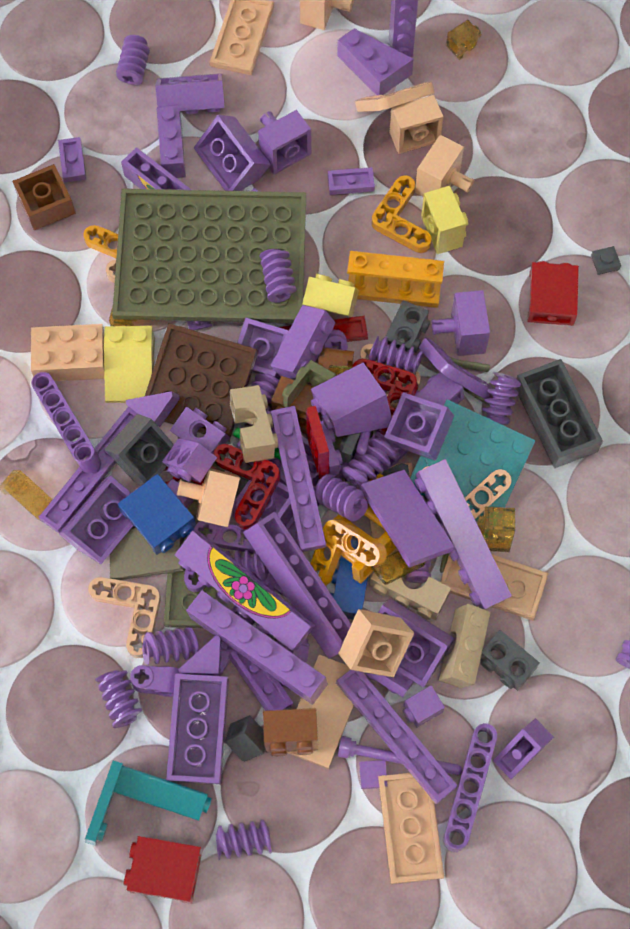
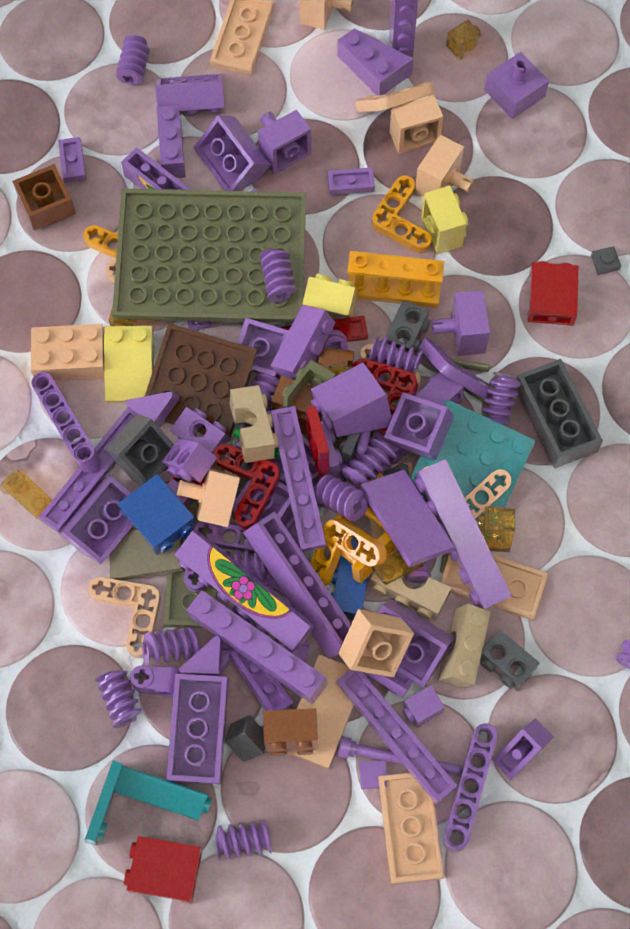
none -> medium lavender brick [484,52,549,119]

